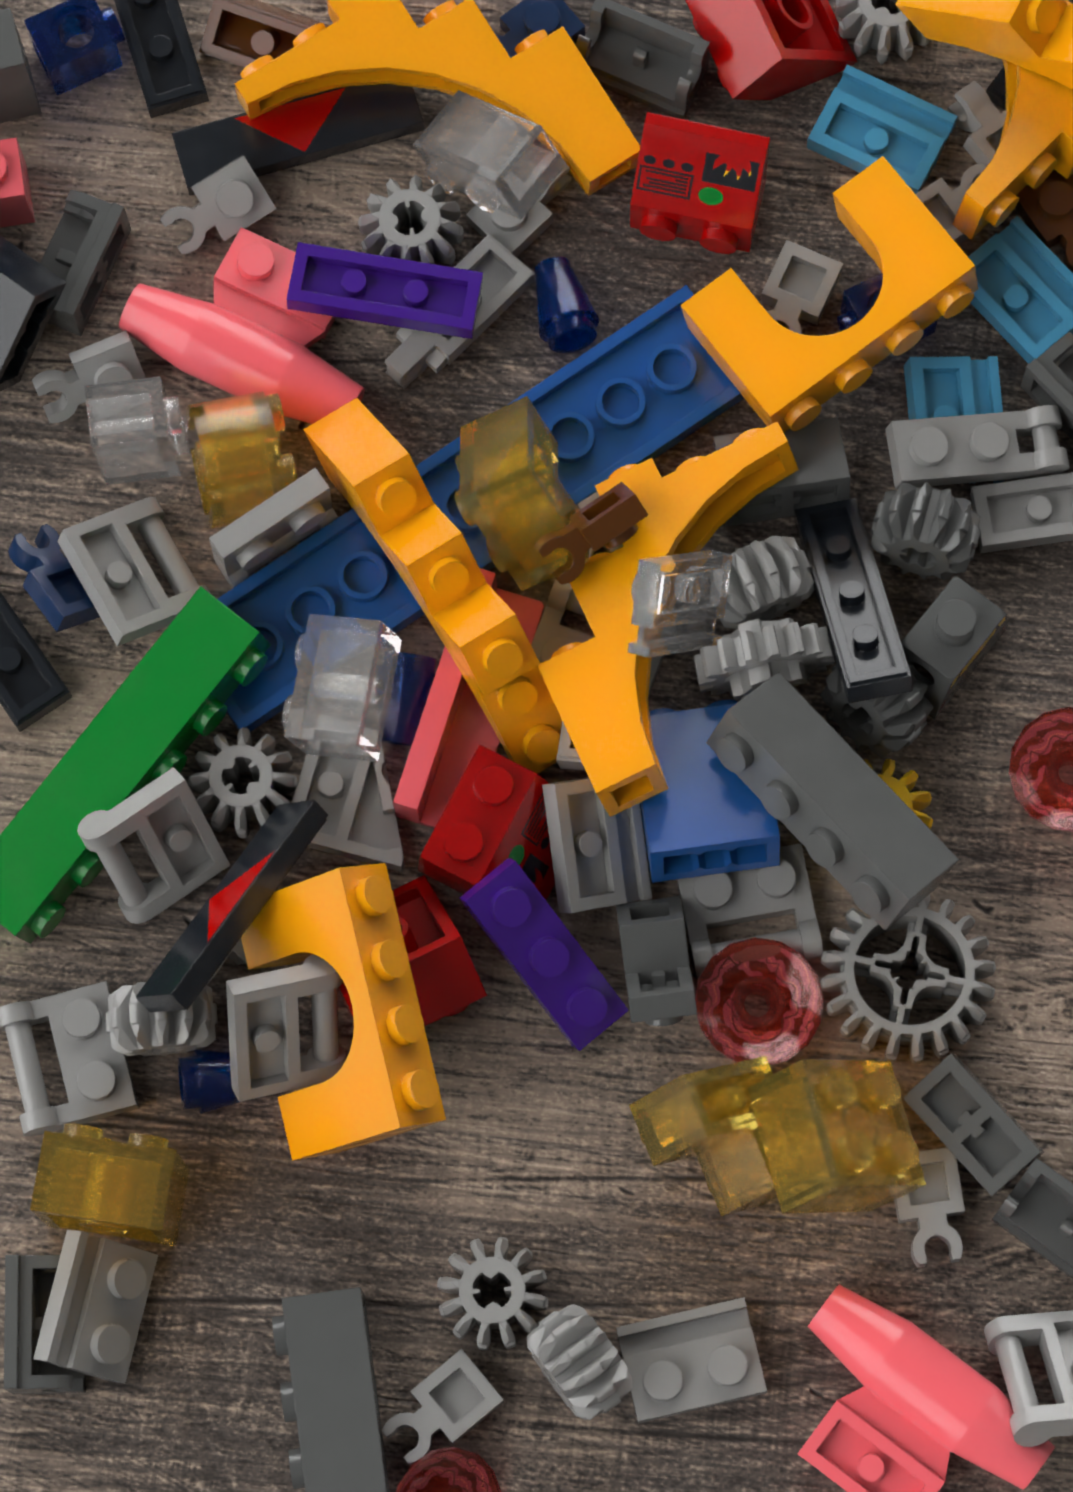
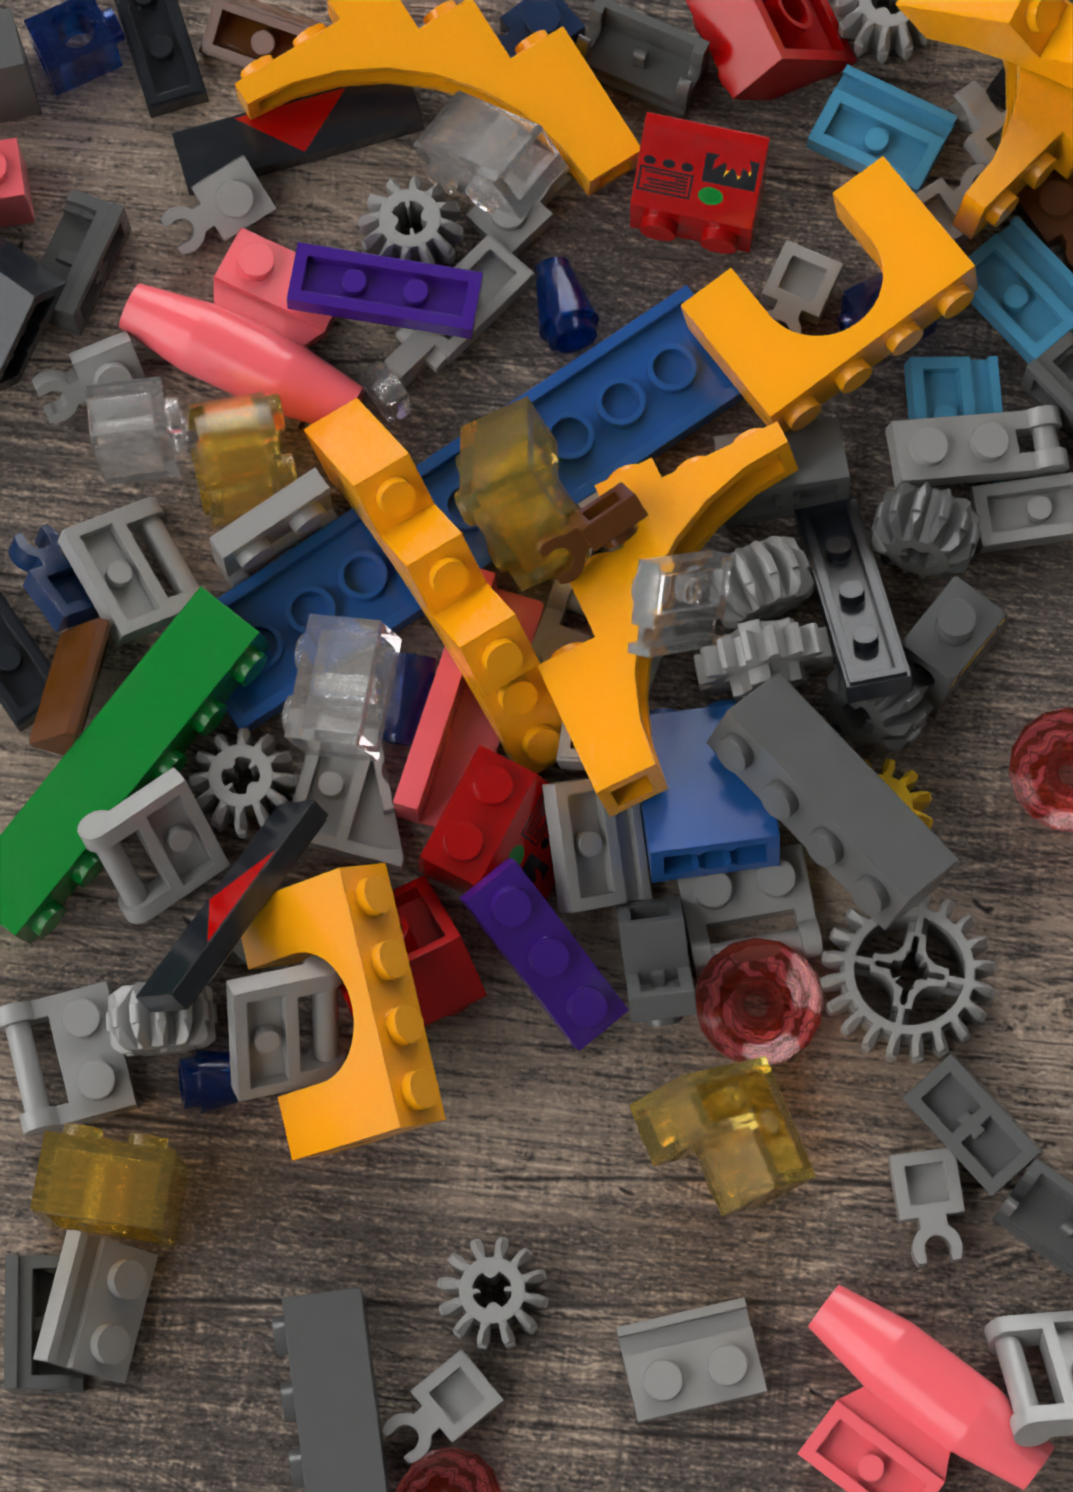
light grey gear [527,1304,633,1420] -> none
clear yellow brick [747,1059,927,1214] -> none
none -> reddish brown slope [29,618,111,755]
none -> clear tile [358,360,411,424]

